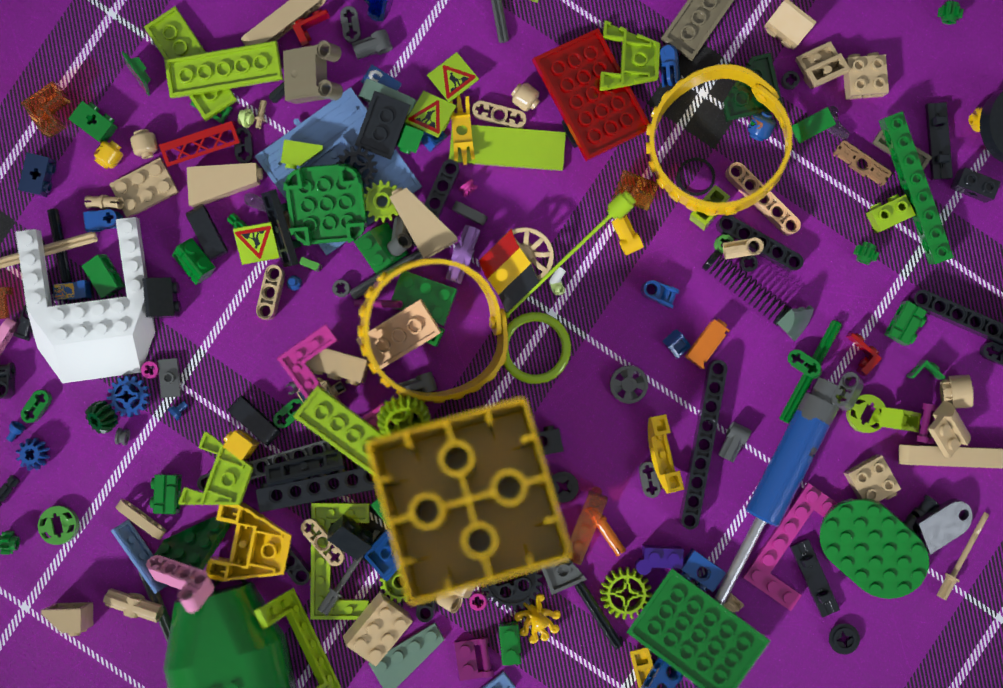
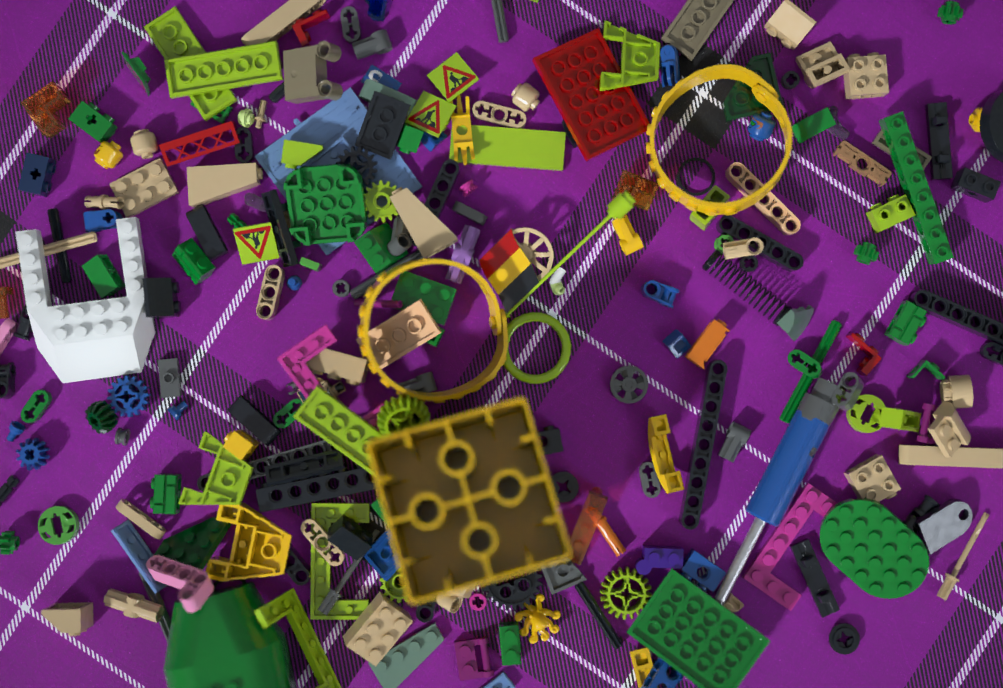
blue leg [53,280,92,301] -> none
dark pink bush [141,361,159,378] -> none

